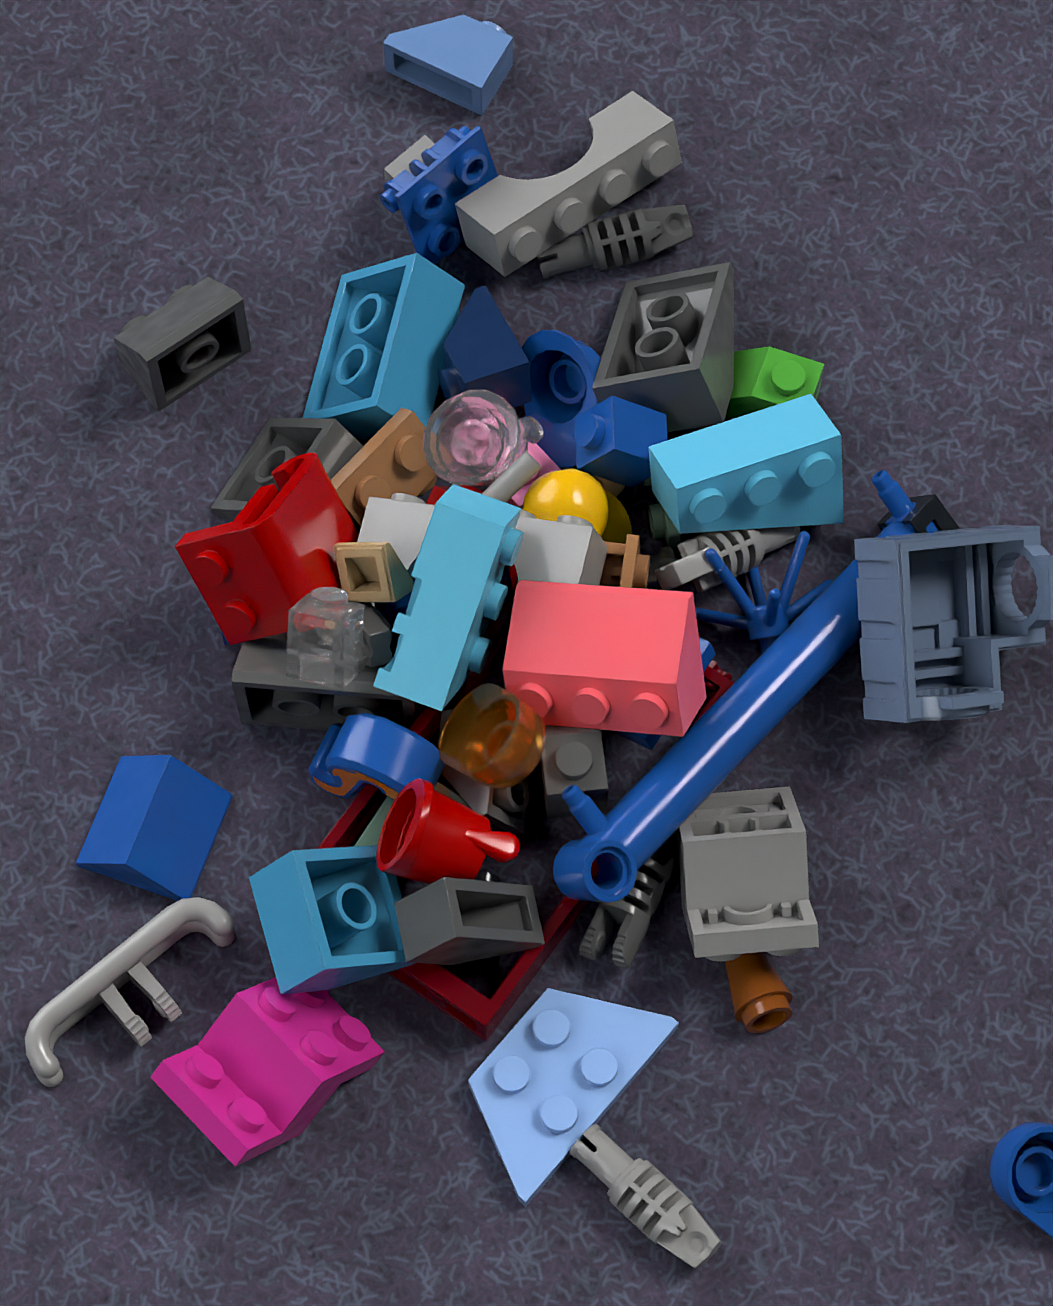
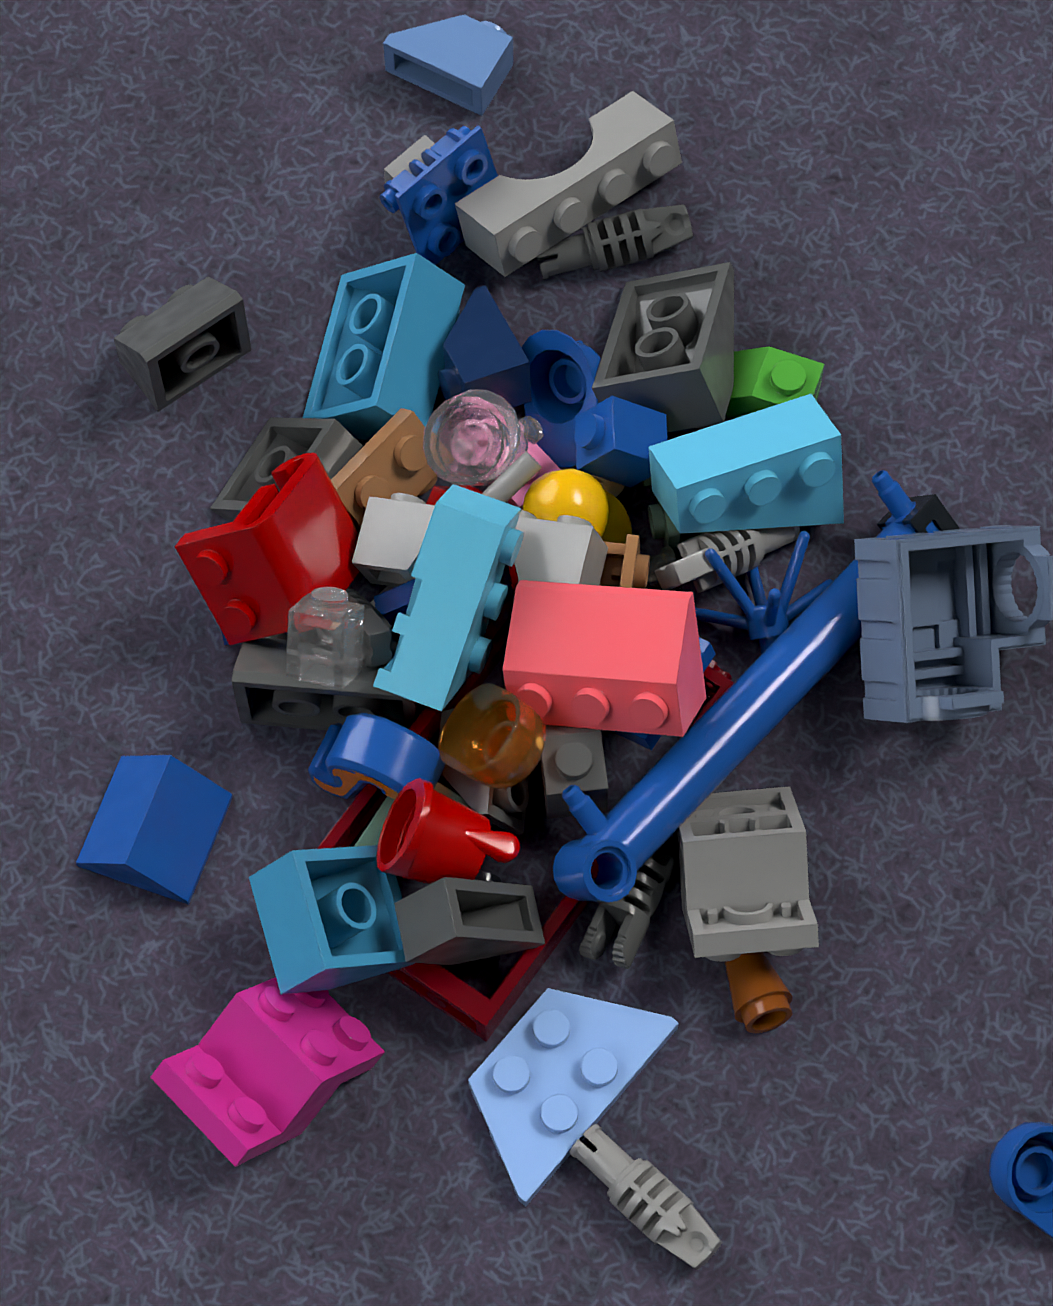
light grey piece [24,897,235,1087] -> none
tan slope [333,542,414,602] -> none

